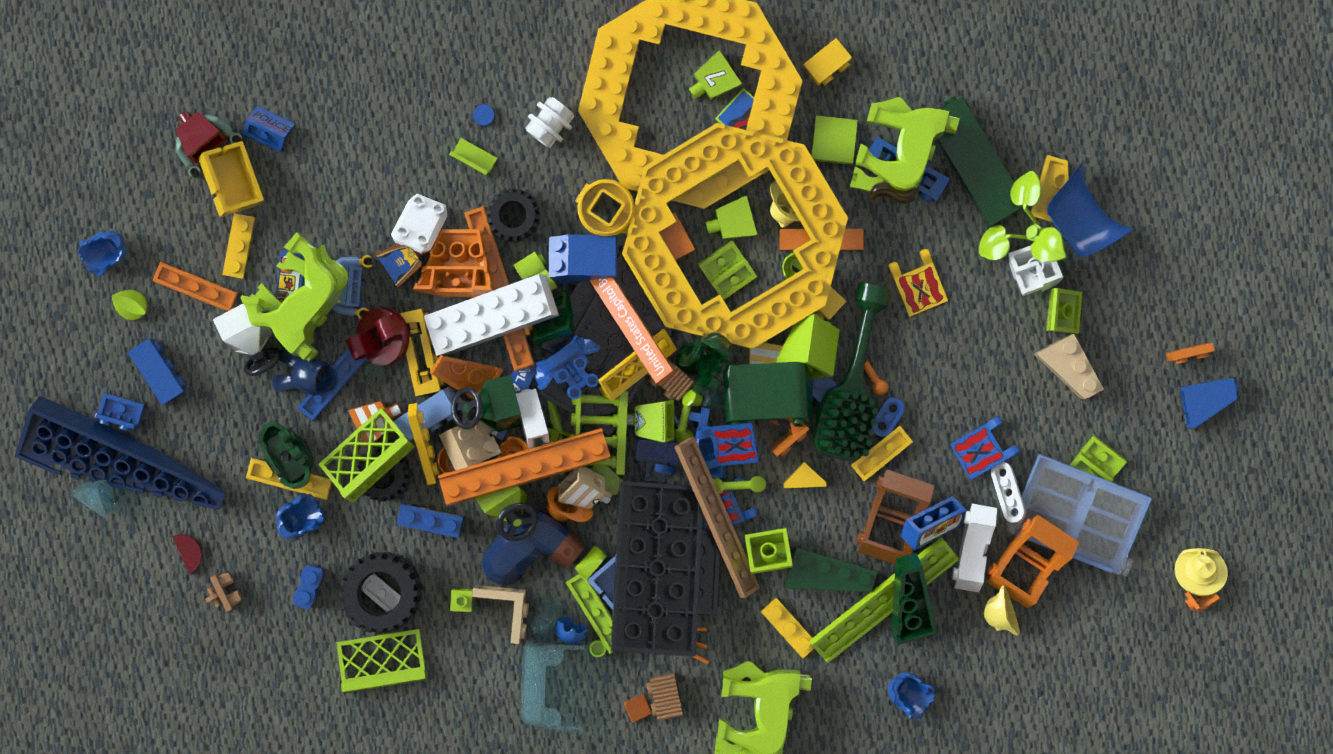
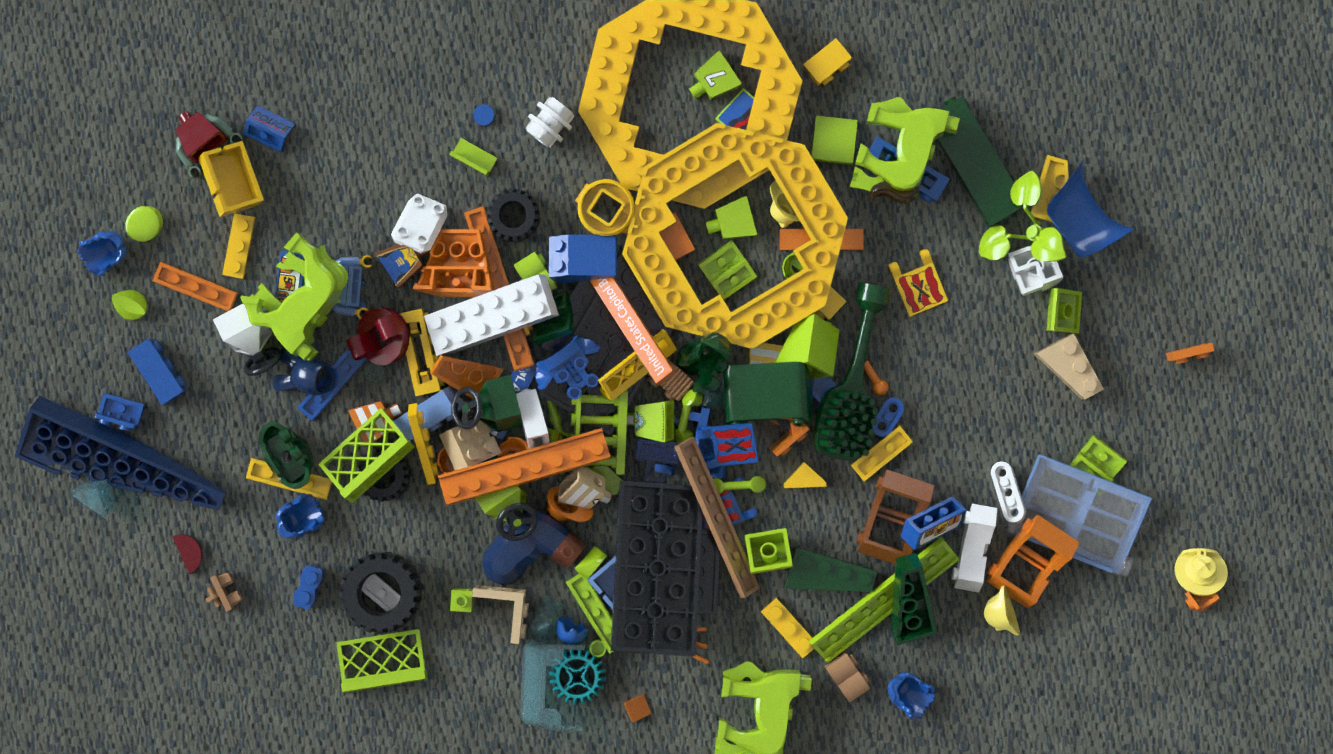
blue brick [396,503,465,538] -> none
medium nougat brick [646,673,683,721] -> none
flag [950,416,1020,480] -> none
blue slope [1180,378,1239,428] -> none
none -> lime piece [125,206,163,242]
none -> teal gear [549,647,606,705]
none -> medium nougat brick [824,652,871,703]

